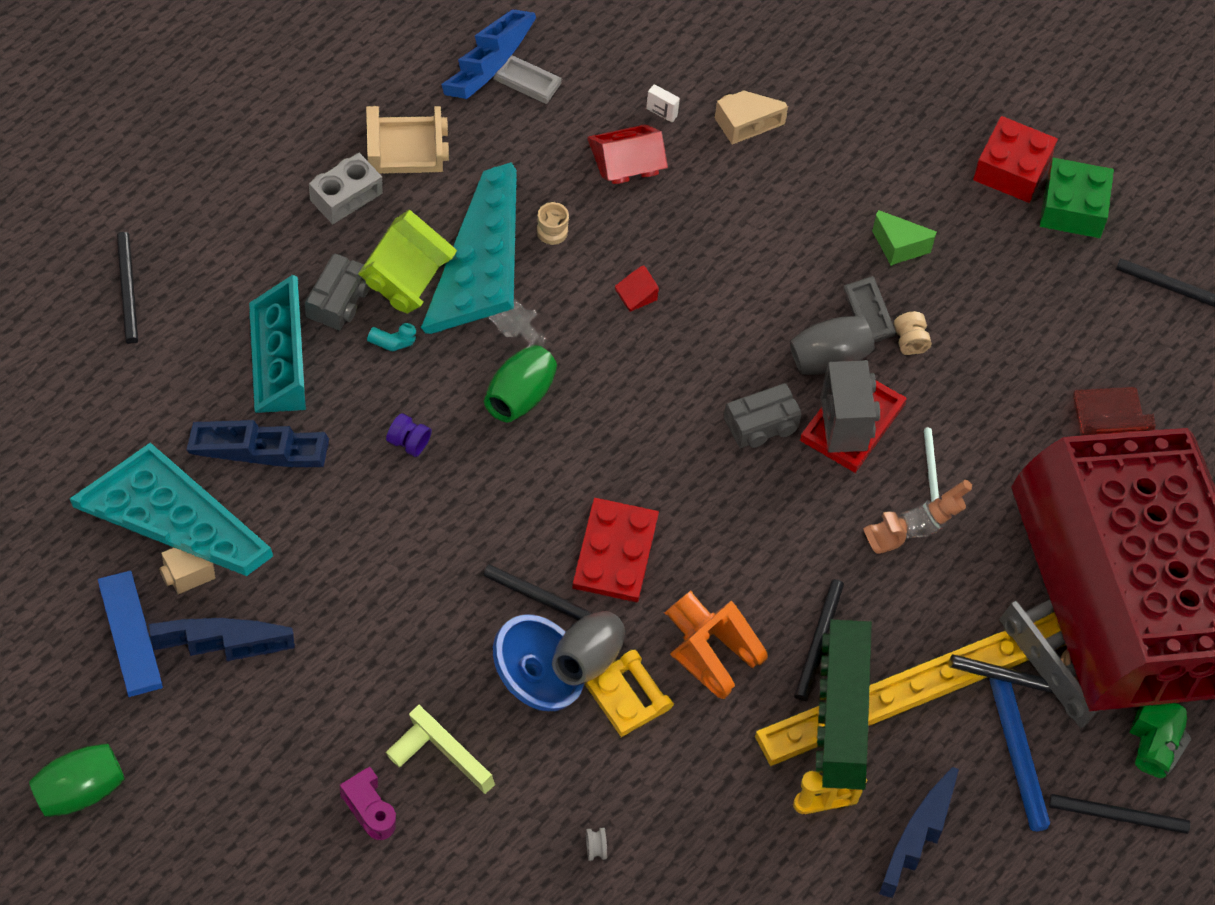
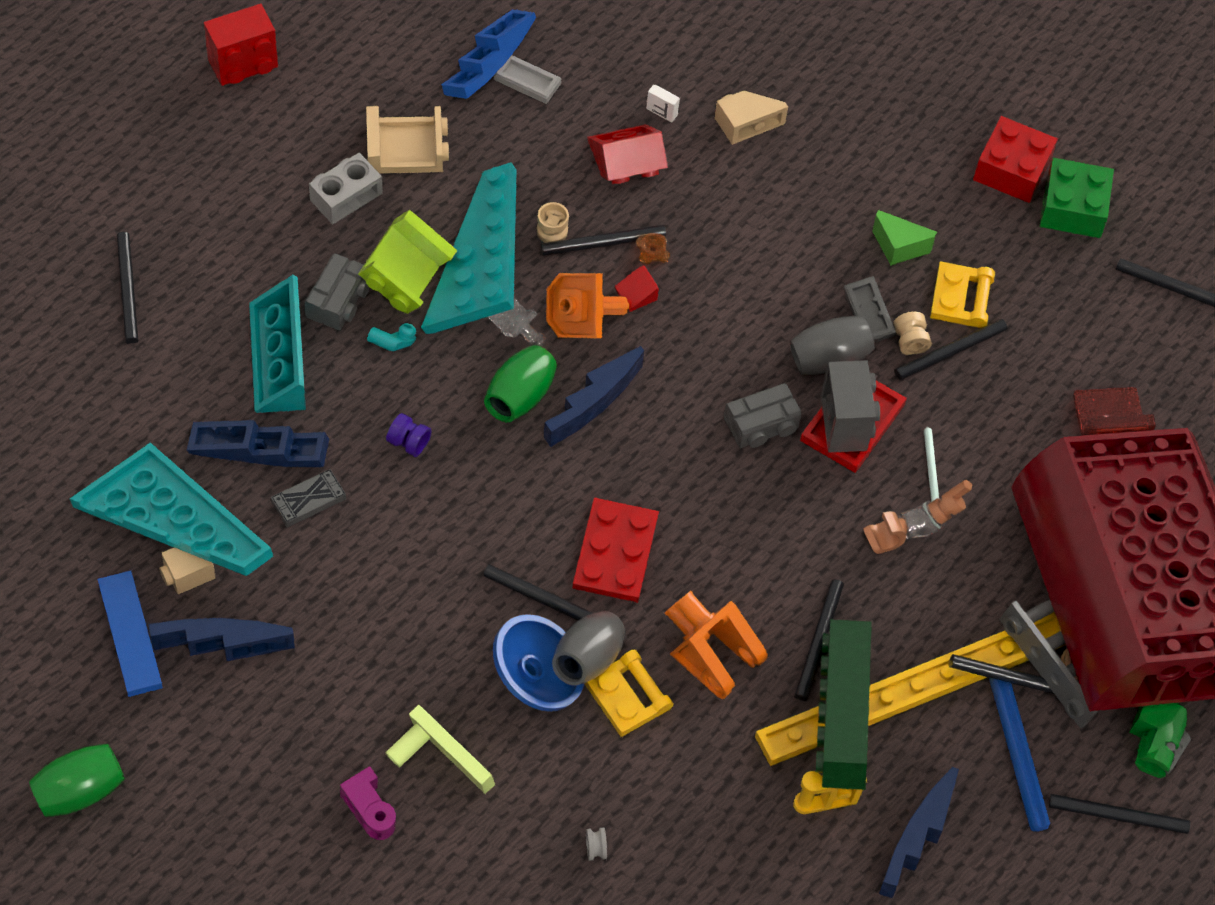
none -> red brick [204,3,278,86]
none -> tile [271,469,346,528]
none -> black bar [541,225,666,256]
none -> dark blue slope [544,346,644,447]
none -> orange piece [546,273,629,338]
none -> clear orange plate [636,233,670,265]
none -> black bar [894,319,1007,381]
none -> yellow plate [930,261,995,328]

